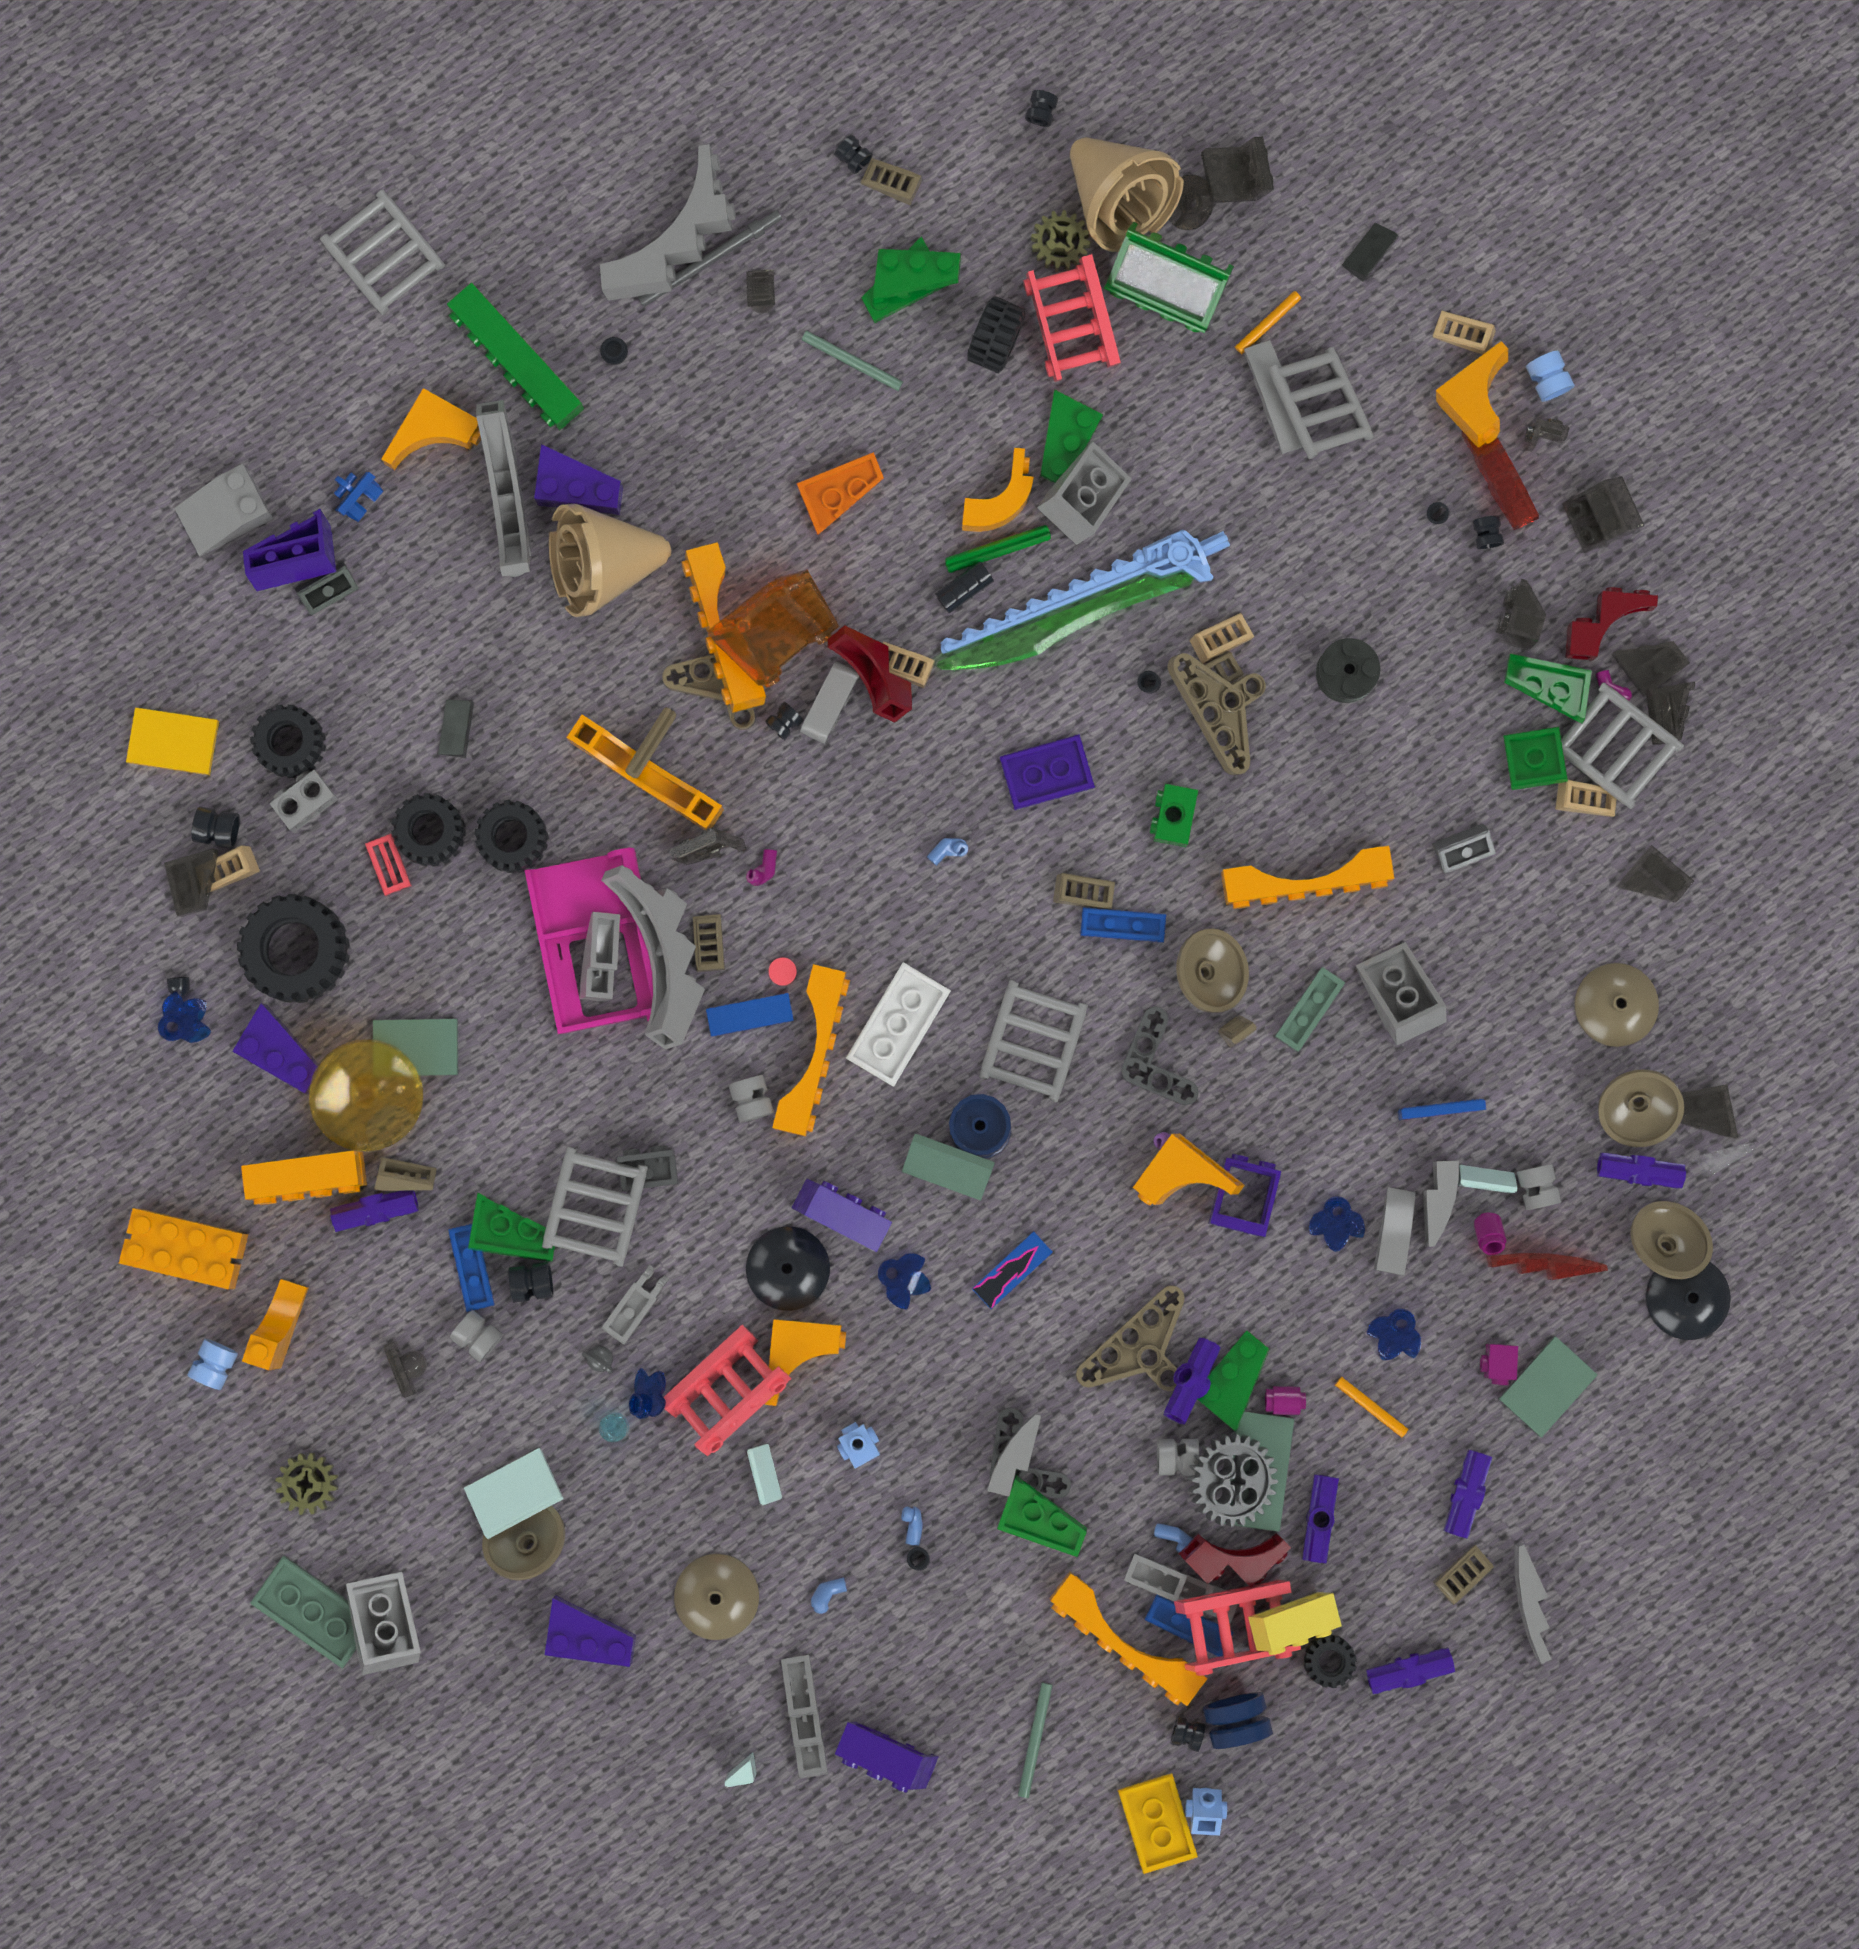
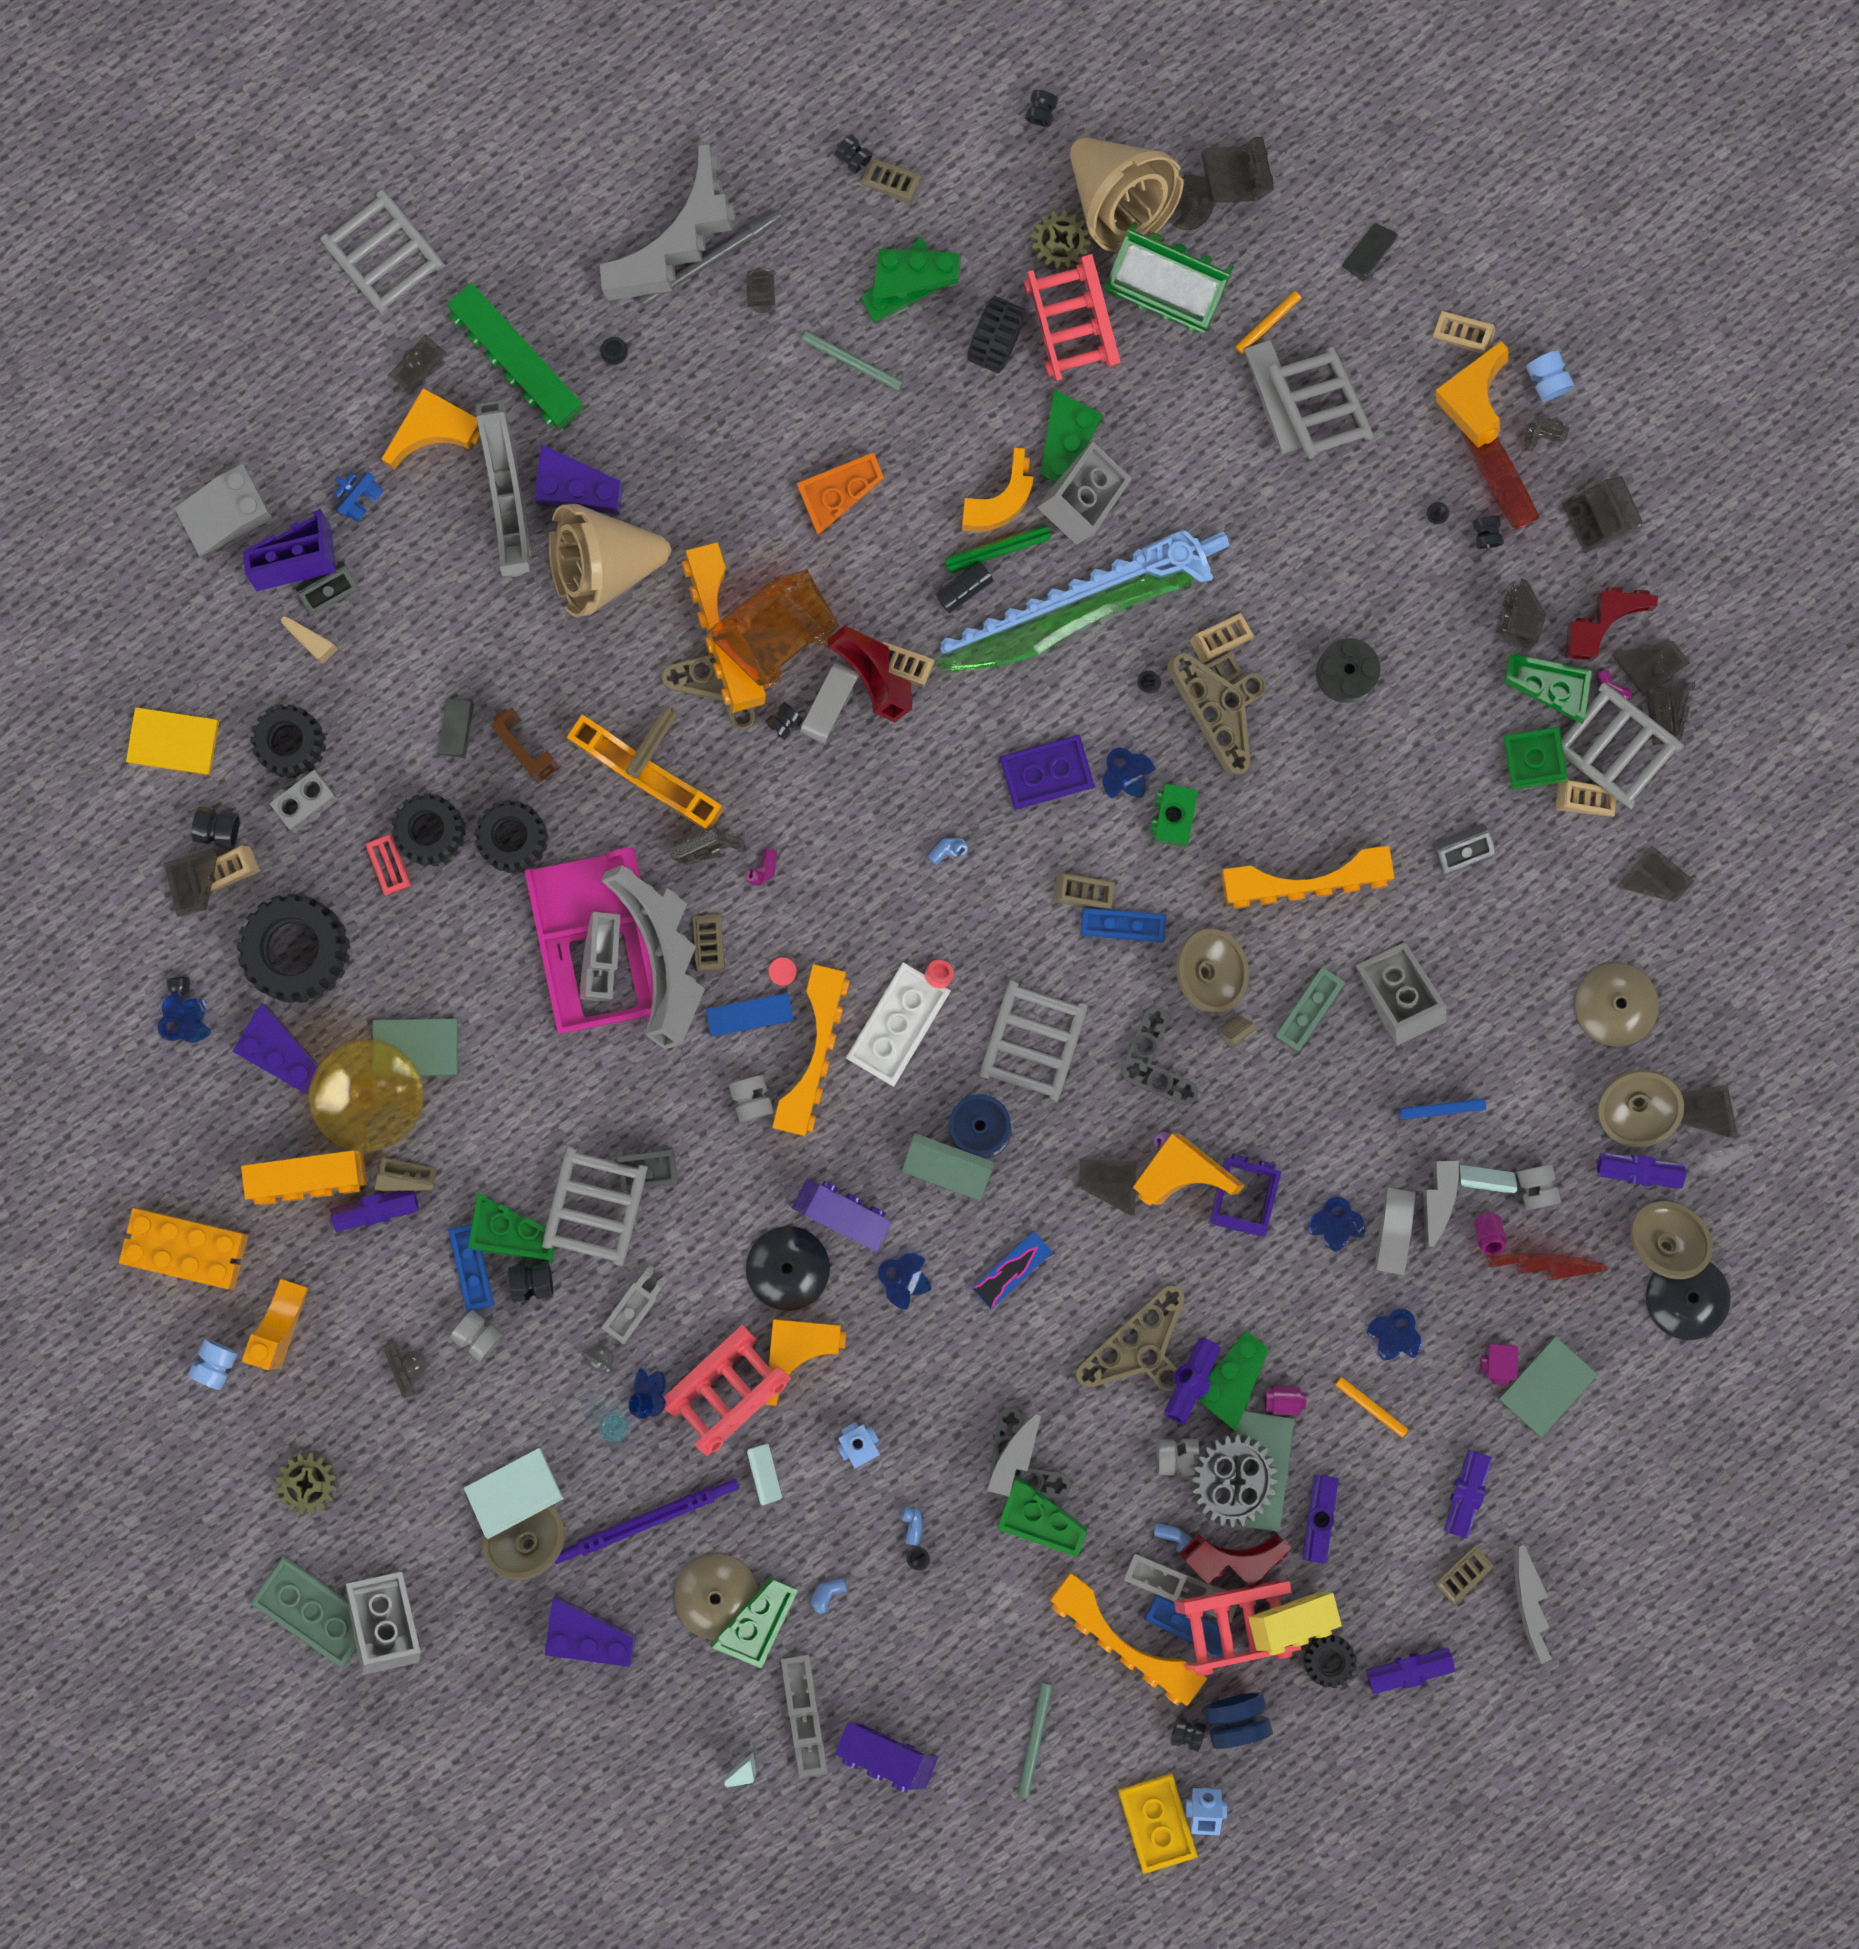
none -> tan slope [281,616,338,663]
none -> clear smoke tile [388,334,447,394]
none -> reddish brown panel [490,708,560,784]
none -> dark purple axle [554,1478,740,1564]
none -> wing [710,1577,798,1669]
none -> coral tile [925,960,954,989]
none -> clear smoke wing [1079,1160,1136,1216]
none -> clear blue plate [1102,748,1155,799]

